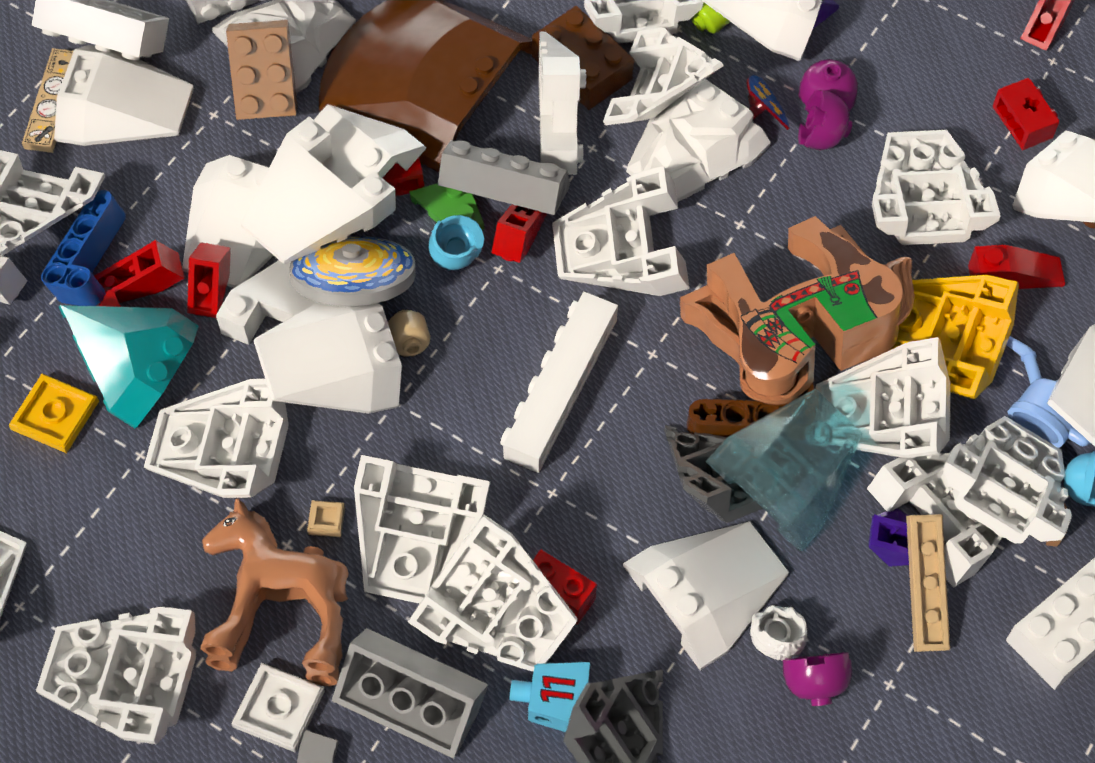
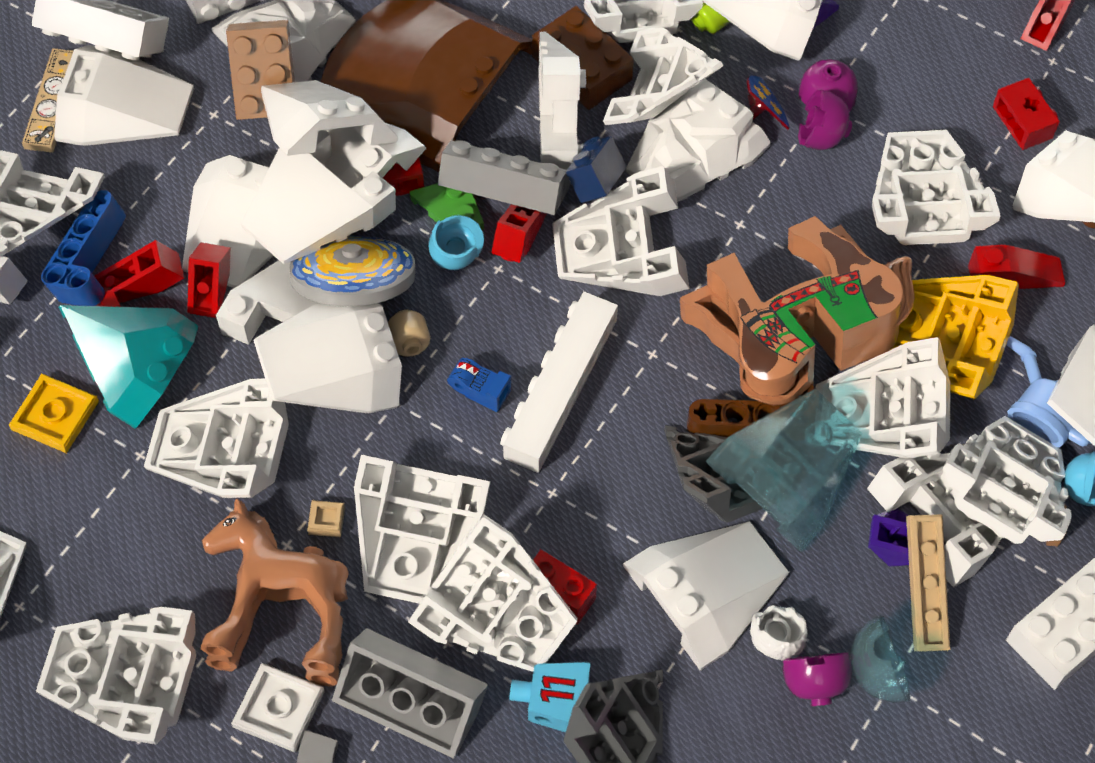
none -> white wedge [261,80,398,156]
none -> blue leg [447,358,511,412]
none -> dark blue brick [566,136,627,203]
none -> clear light blue cylinder [851,615,911,703]

